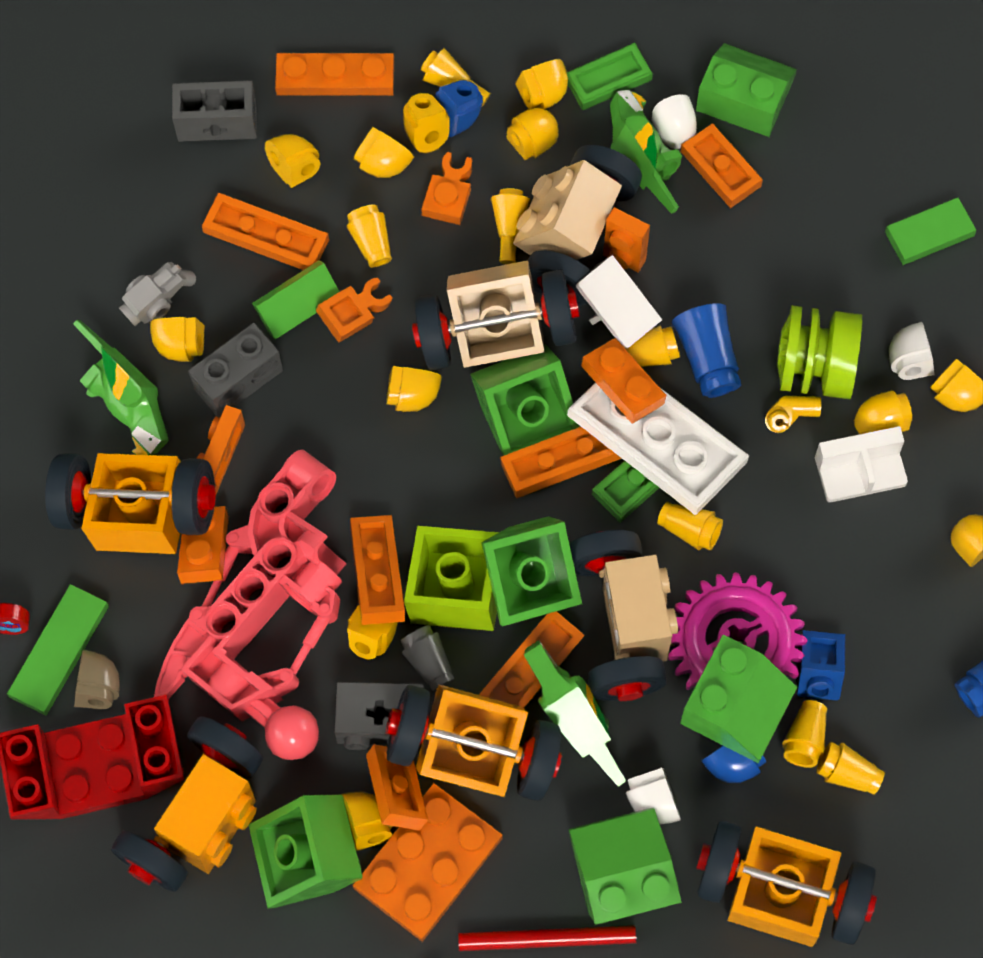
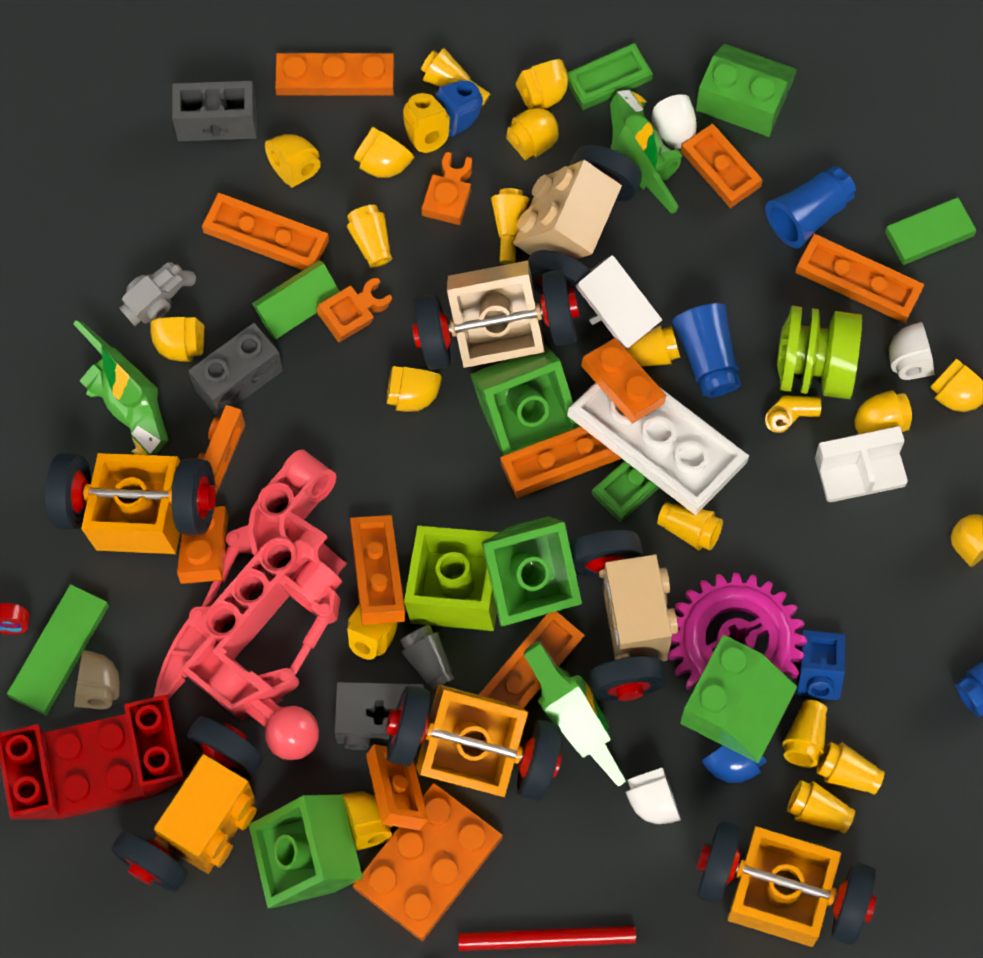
bright green slope [568,808,682,925] -> none
orange plate [603,207,650,273] -> none
none -> blue plant [765,166,856,249]
none -> yellow cone [787,780,855,834]
none -> orange plate [795,234,925,324]

